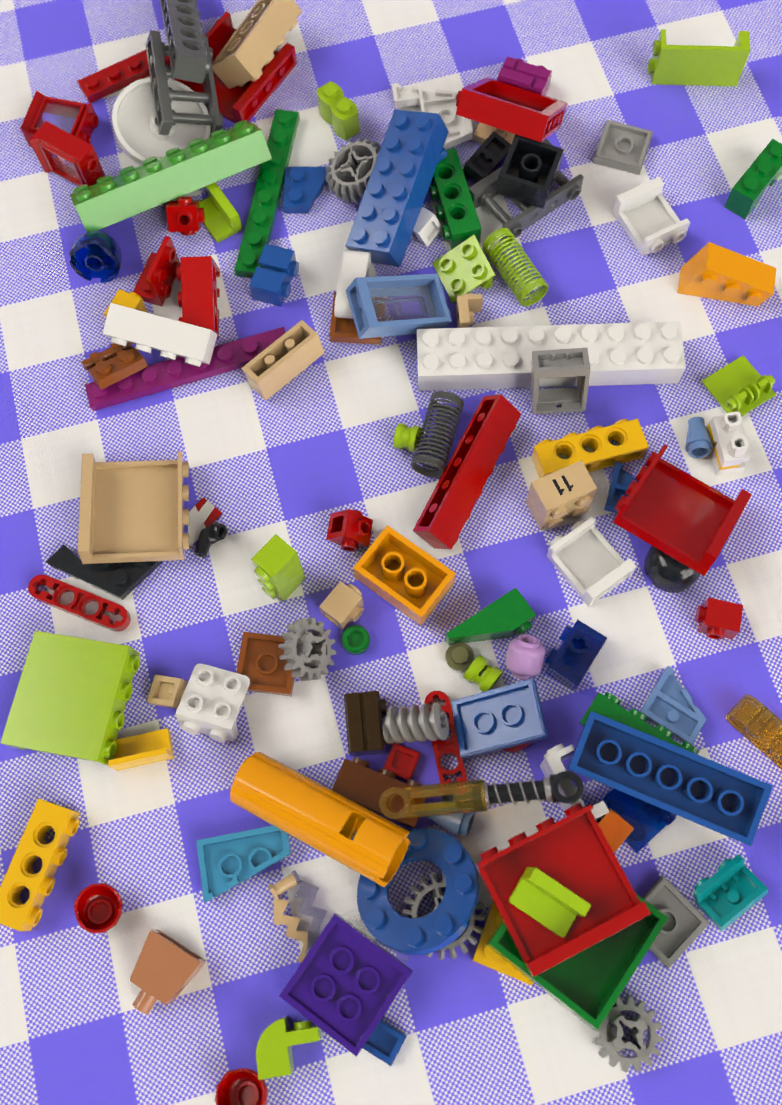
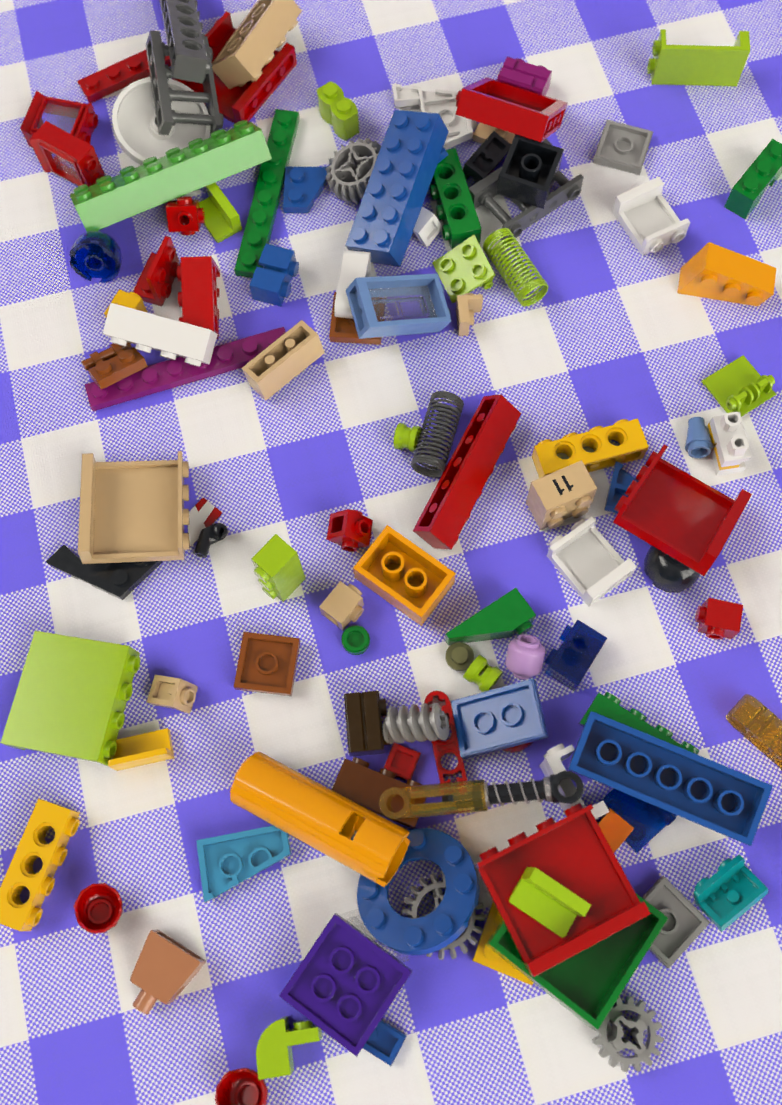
red beam [28,574,131,632] -> none
white bracket [175,663,250,743] -> none
piece [268,870,328,963] -> none
light grey gear [279,618,336,681] -> none
white brick [417,321,686,391] -> none
medium blue cone [428,801,475,837] -> none
light grey window [530,348,590,415] -> none
medium blue wing [639,666,706,745] -> none

